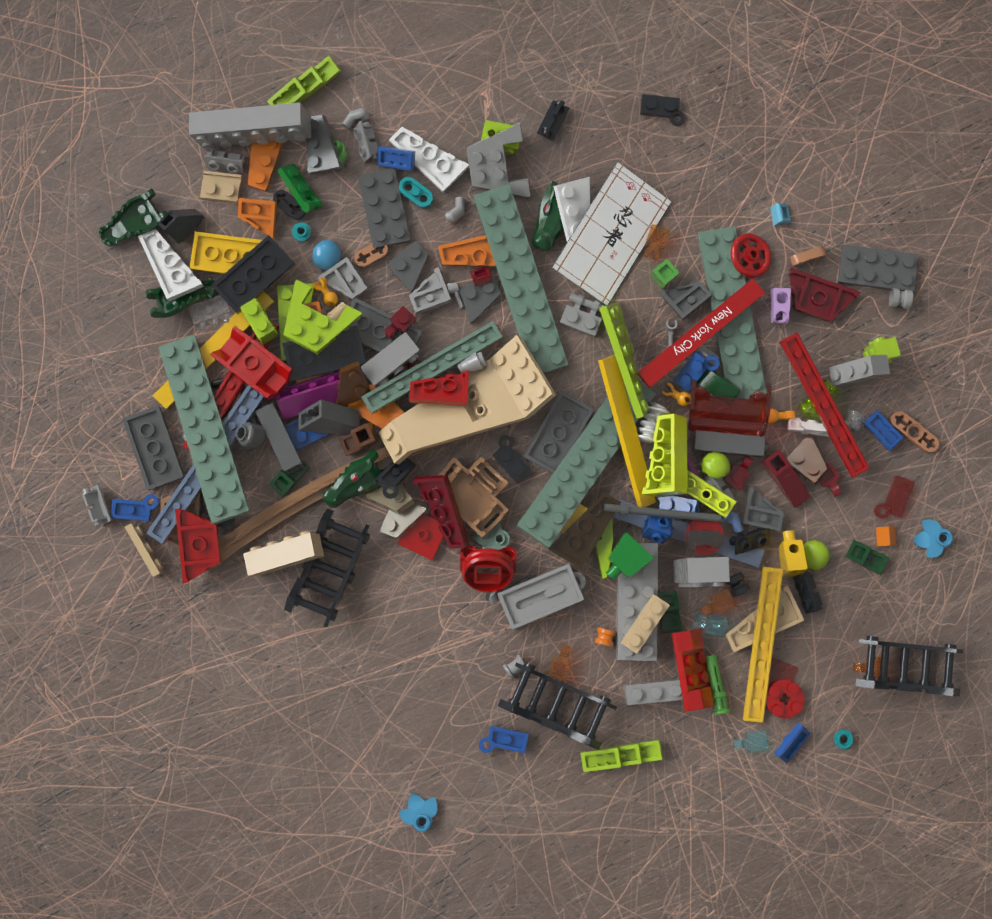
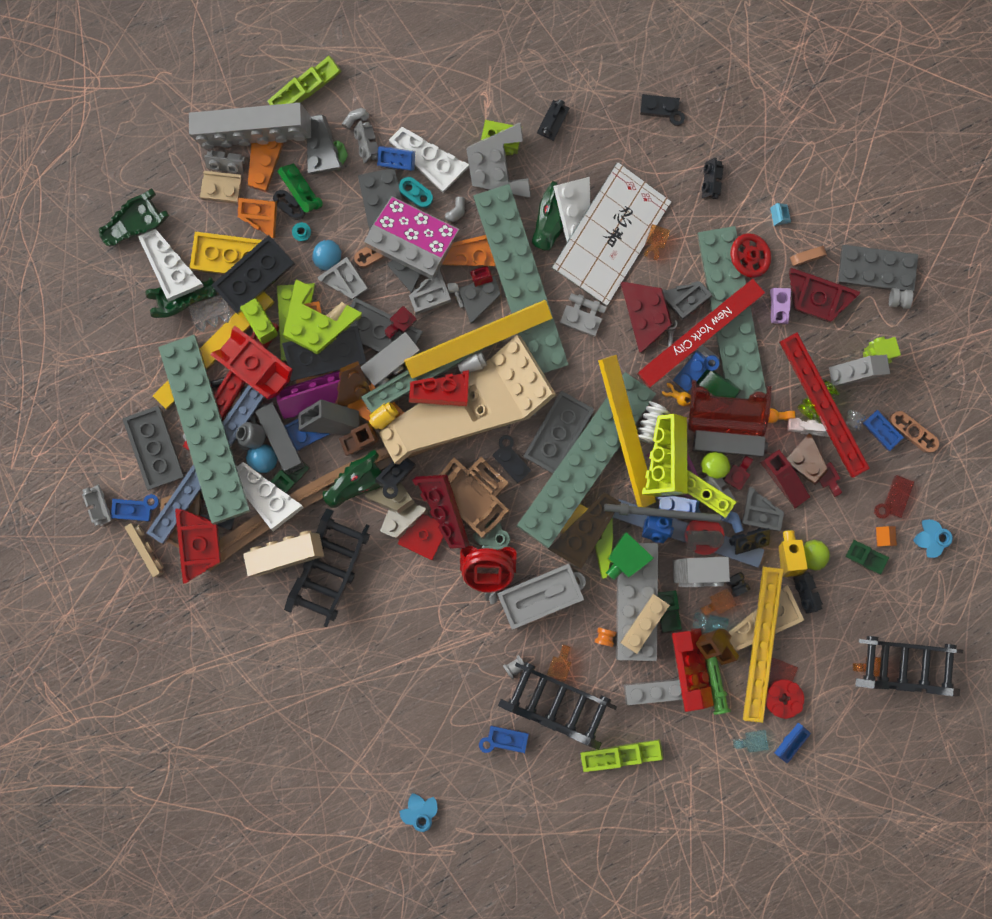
black slope [157,209,205,244] -> none
light orange arm [313,277,338,307] -> none
lime wing [599,301,649,419] -> none
bright green panel [650,259,679,289] -> none
teal plate [834,729,854,749] -> none
none -> white wing [237,462,304,531]
none -> dark azure hair [246,444,278,473]
none -> slope [364,196,459,280]
none -> yellow brick [369,402,399,430]
none -> yellow tile [404,300,552,379]
none -> dark red wing [621,282,672,353]
none -> reddish brown brick [696,629,739,665]
none -> black hinge [701,158,724,199]

